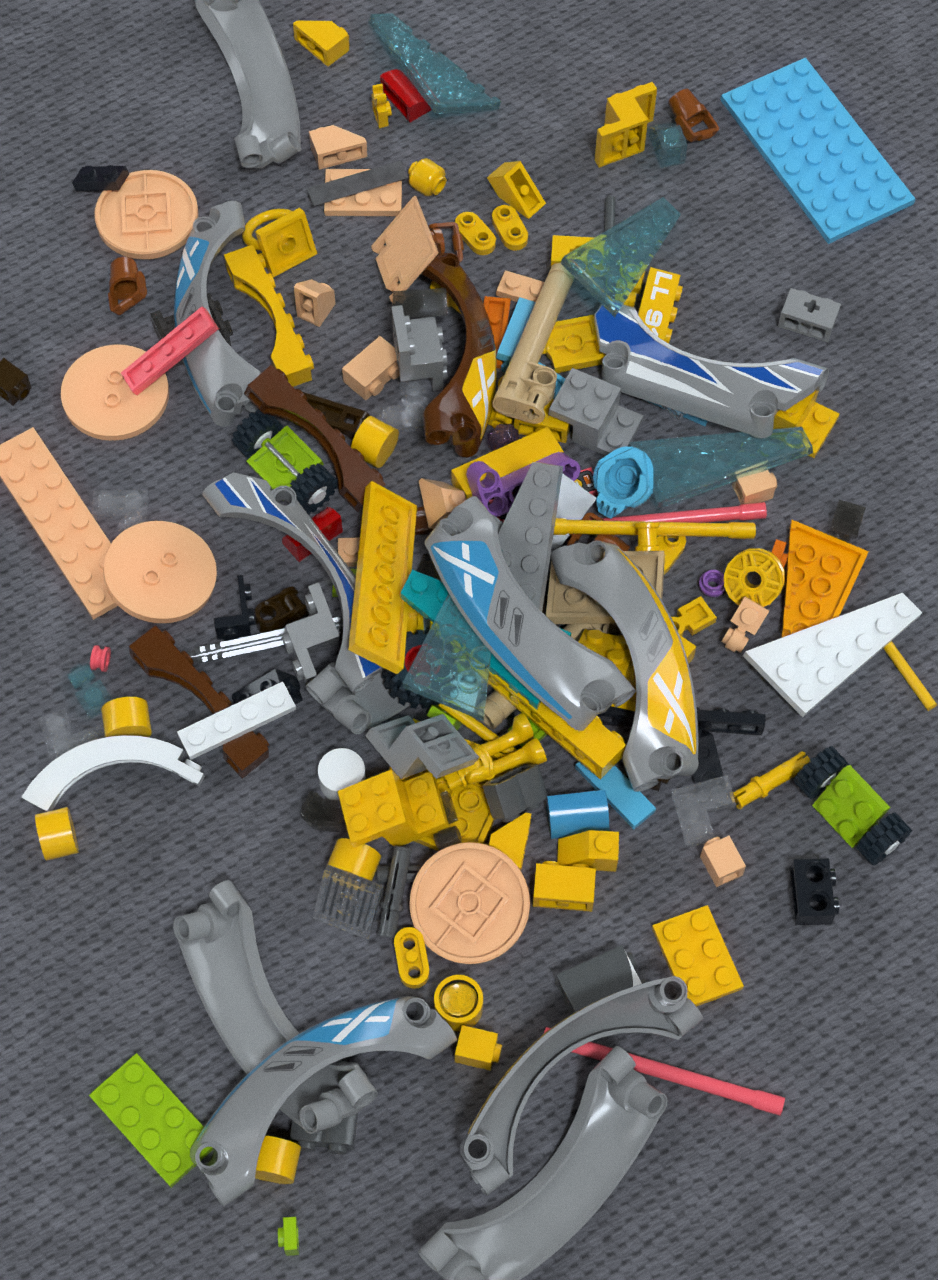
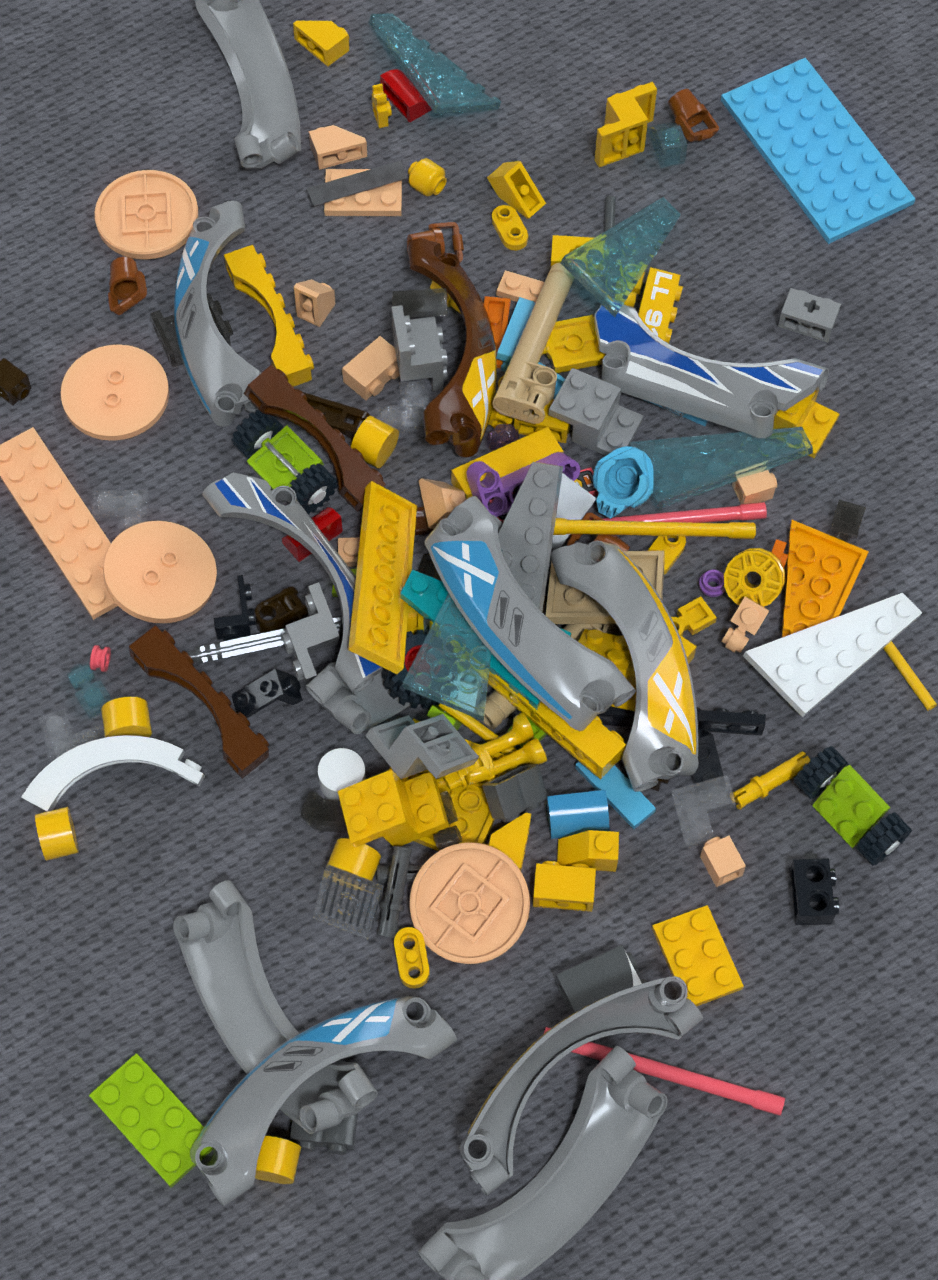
black plate [72,165,129,191] -> none
coral tile [121,306,219,395] -> none
white plate [177,682,296,760] -> none
yellow tile [242,208,317,278] -> none
lime plate [278,1217,299,1256] -> none
light nougat window [371,196,438,304] -> none
yellow piece [434,975,483,1031] -> none
yellow plate [455,212,496,255] -> none
yellow brick [455,1025,502,1071] -> none
yellow bush [635,522,660,551] -> none

